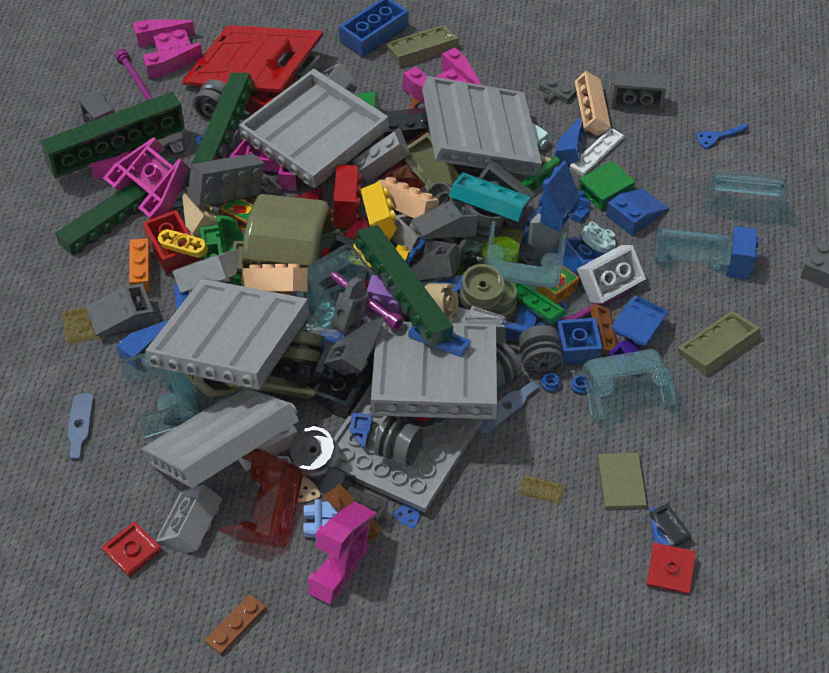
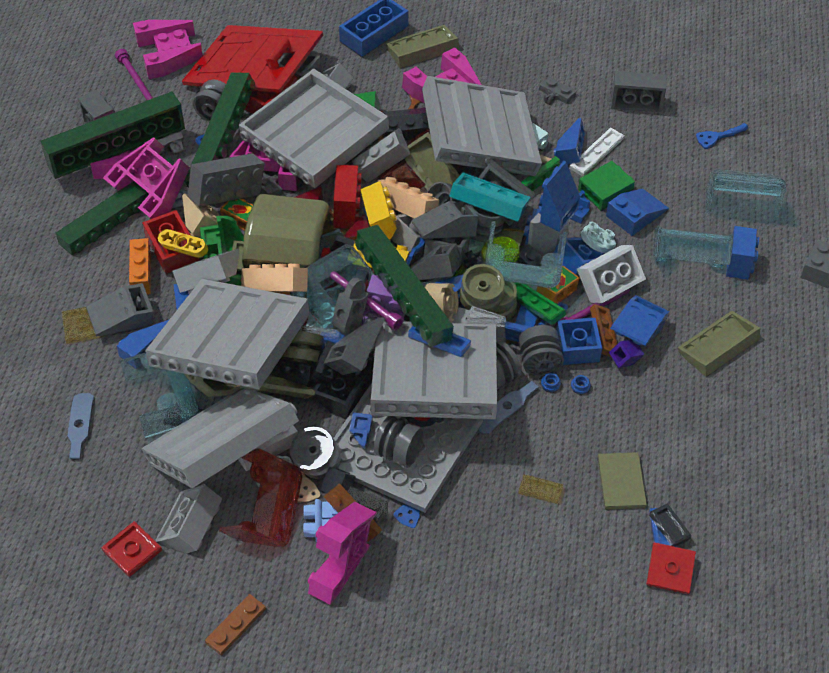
light nougat brick [575,71,611,136] -> none
clear light blue windscreen [583,349,677,420] -> none

